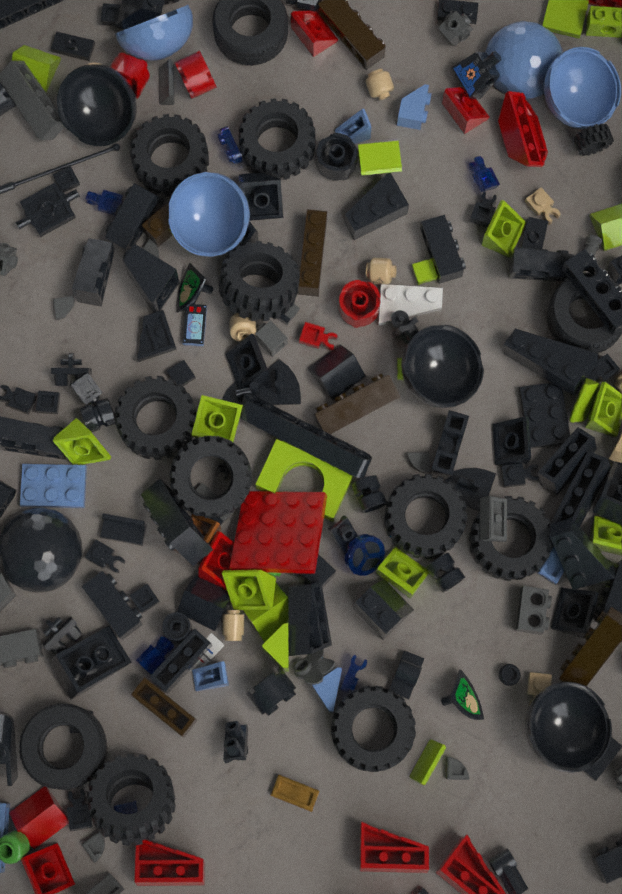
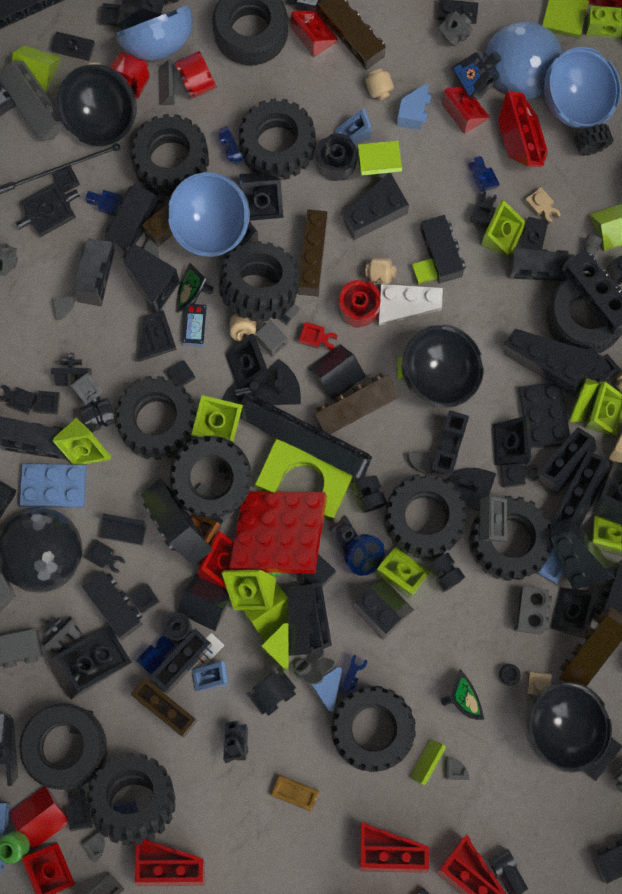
tan brick [222,610,244,641] -> none
black tile [390,650,425,700] -> none
black hips [391,310,419,344] -> none

